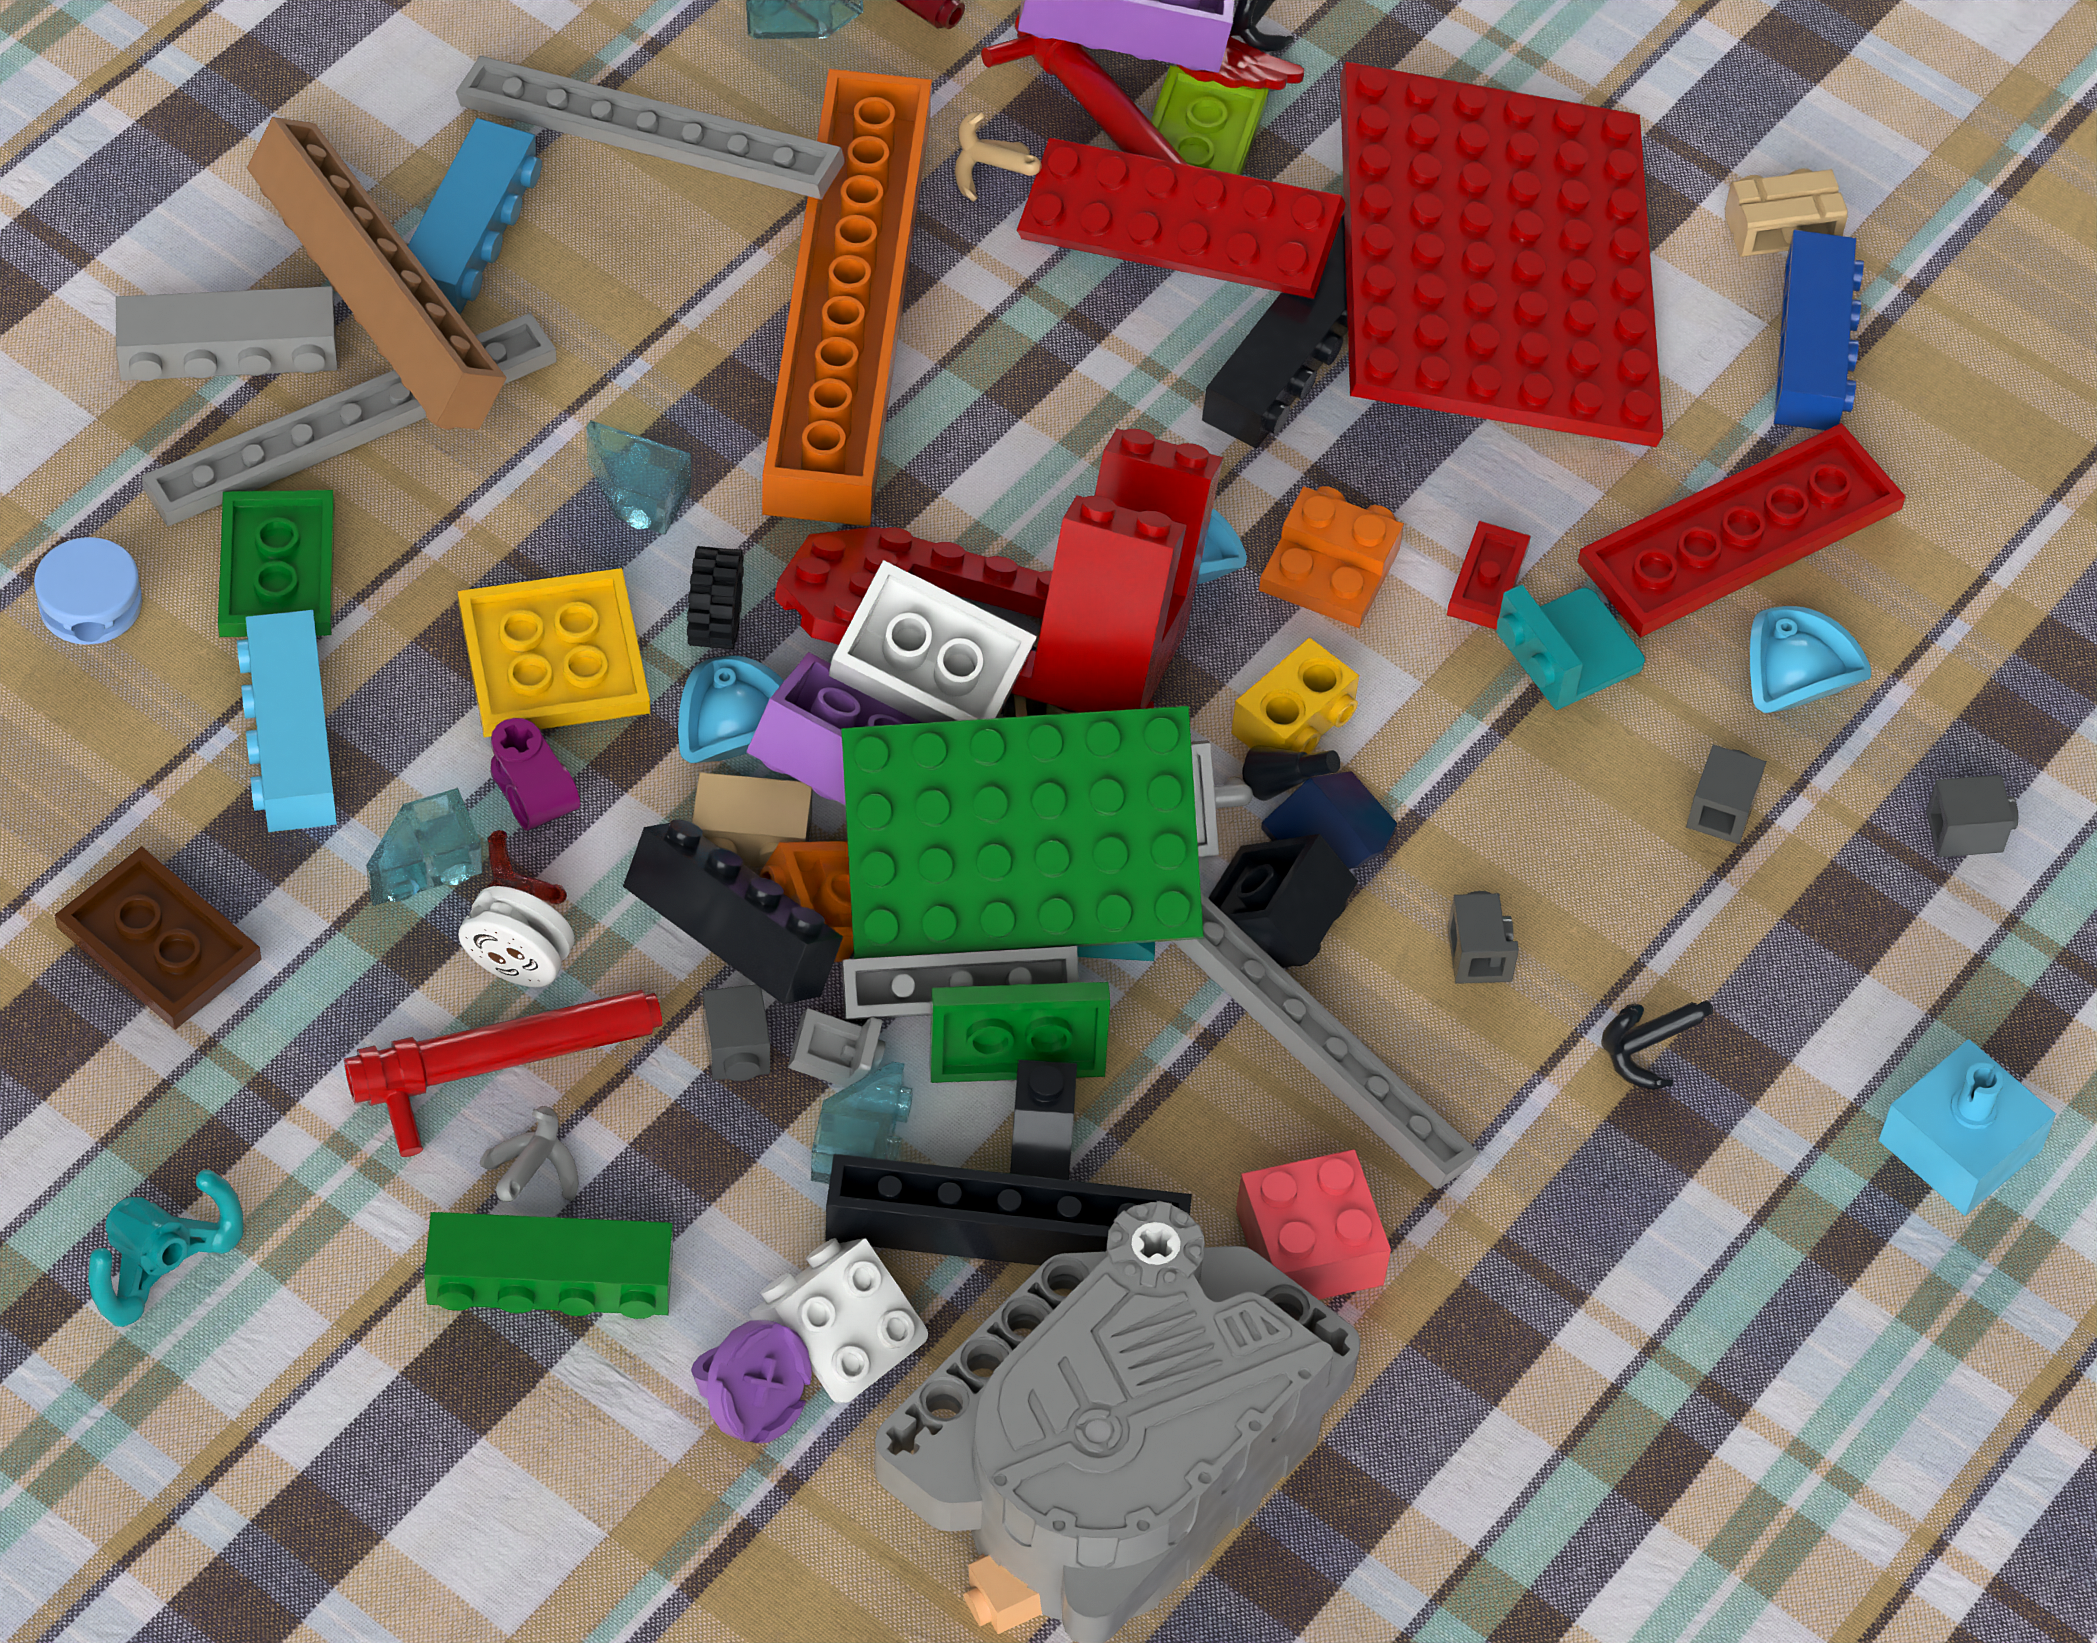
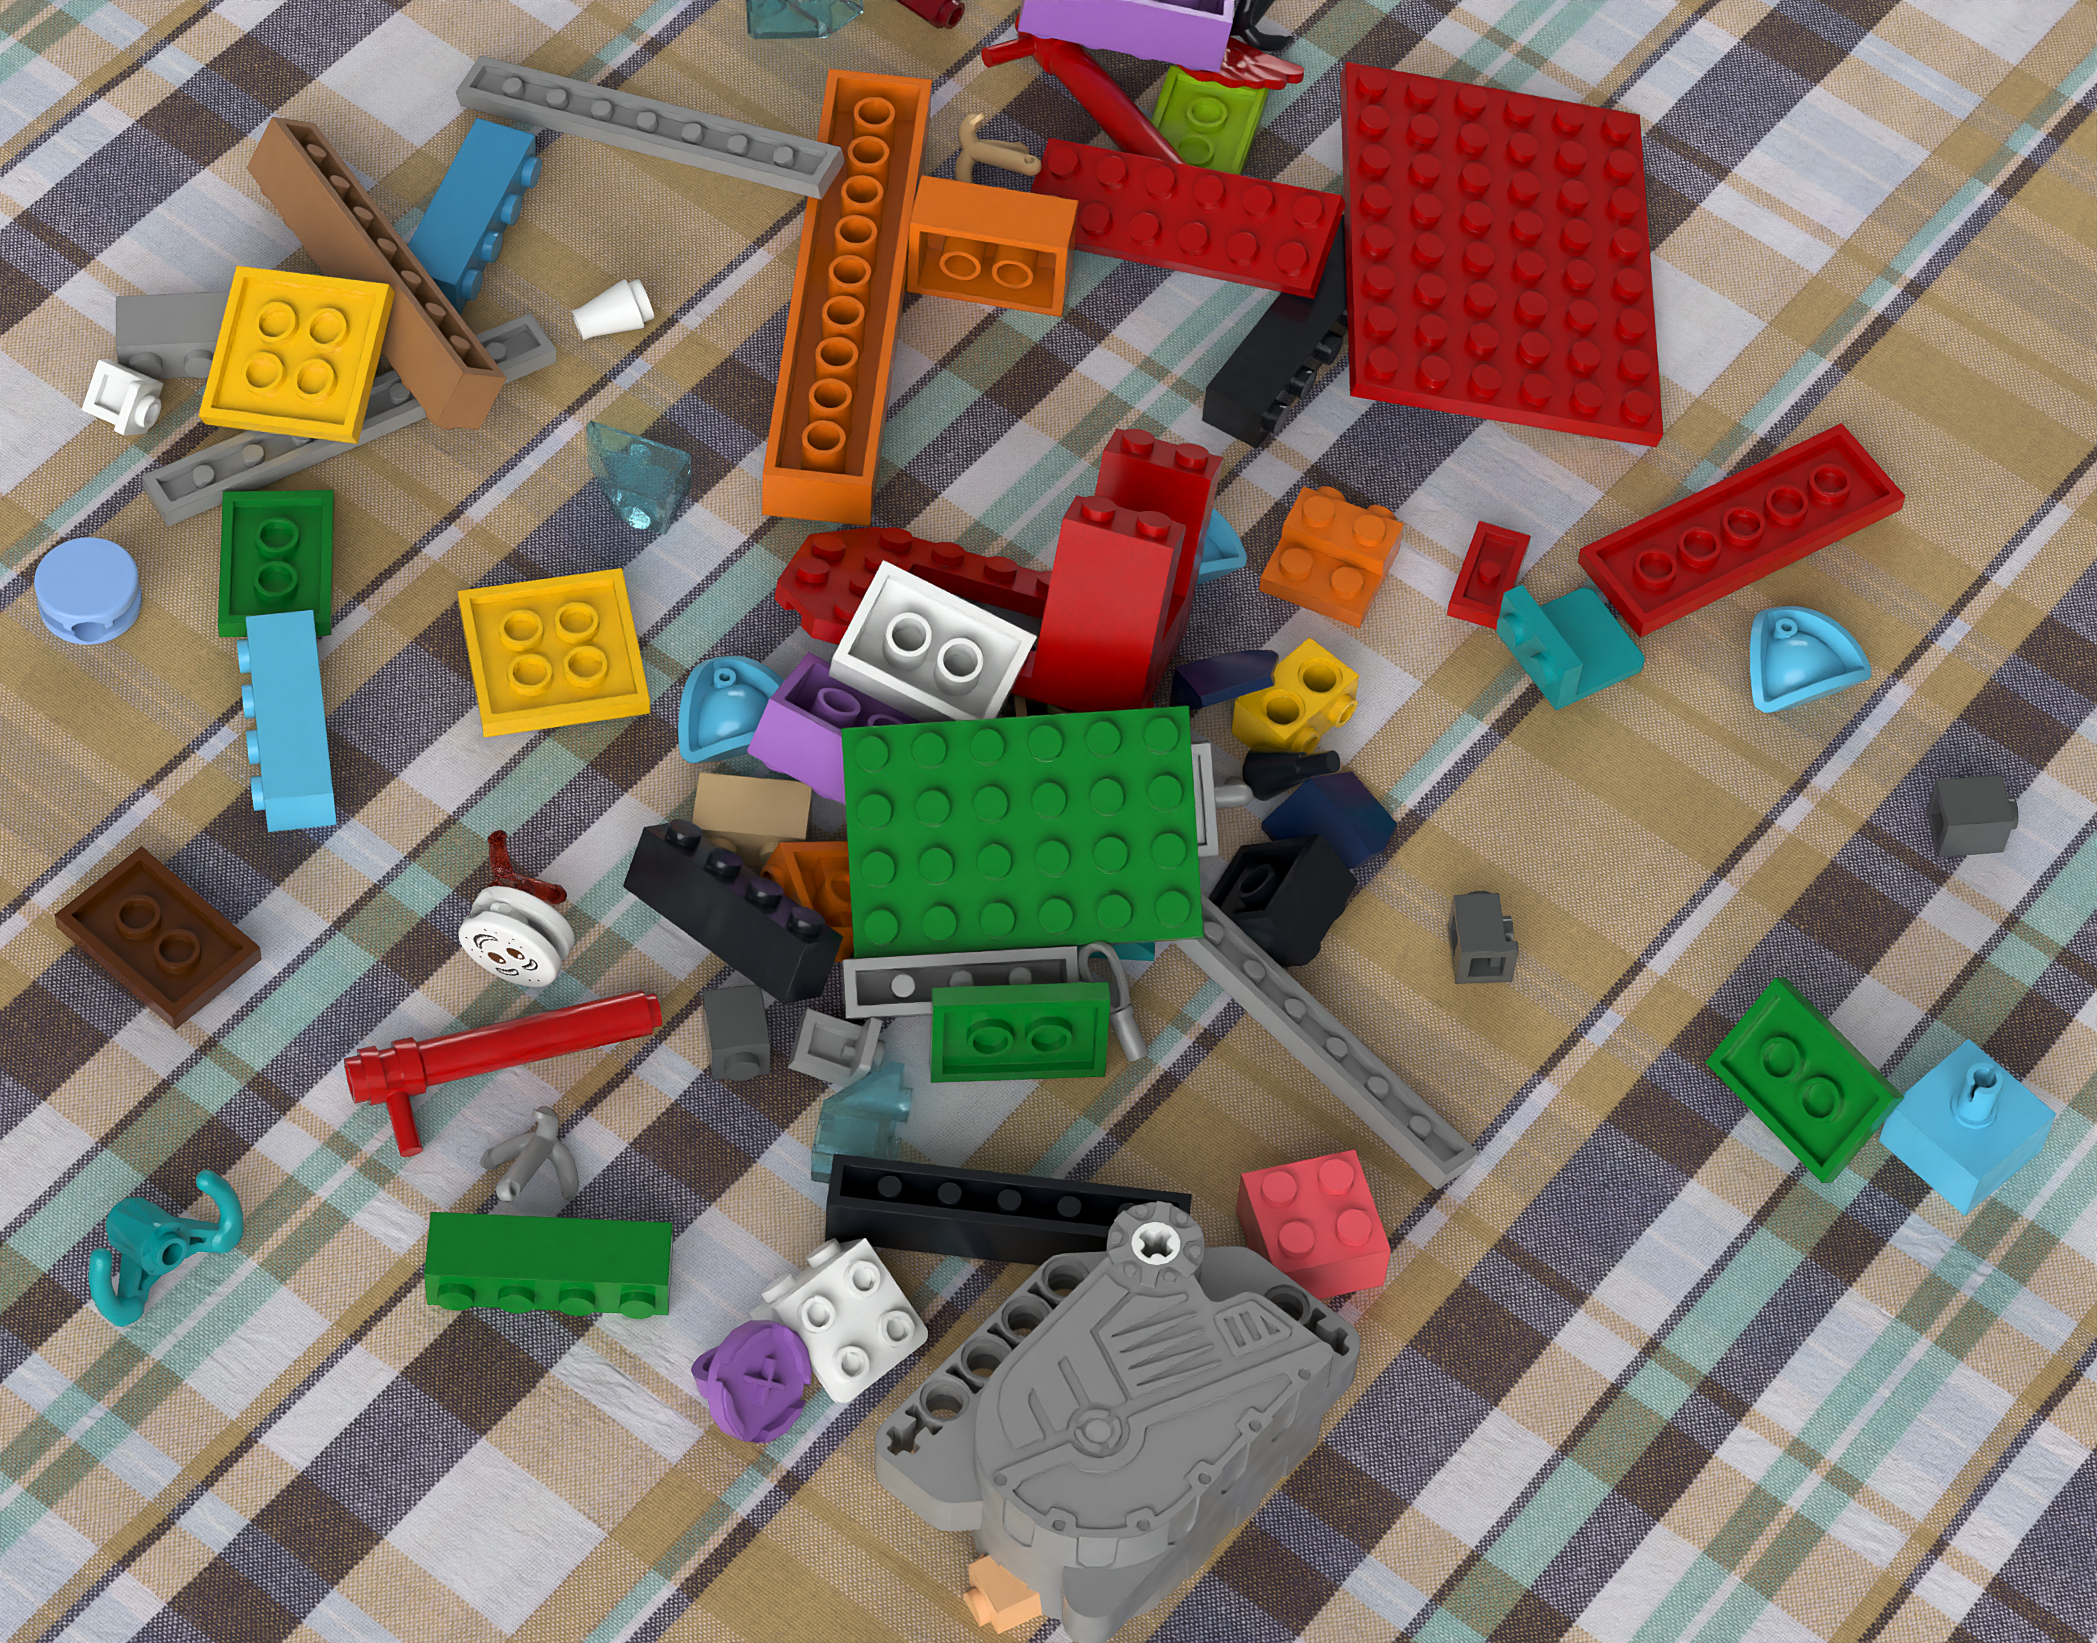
clear light blue slope [366,788,482,906] -> none
magenta piece [490,718,580,831] -> none
black tyre [687,546,744,650] -> none
black slope [1010,1059,1077,1180] -> none
black piece [1601,1000,1713,1090] -> none
dark grey brick [1686,744,1767,845] -> none
tan brick [1725,168,1848,257] -> none
blue brick [1773,230,1864,431] -> none
none -> white bracket [82,359,164,436]
none -> yellow plate [198,266,395,444]
none -> white cone [571,279,655,341]
none -> orange brick [907,175,1078,317]
none -> light grey piece [1077,941,1149,1062]
none -> dark blue slope [1169,650,1279,710]
none -> green plate [1705,977,1905,1183]

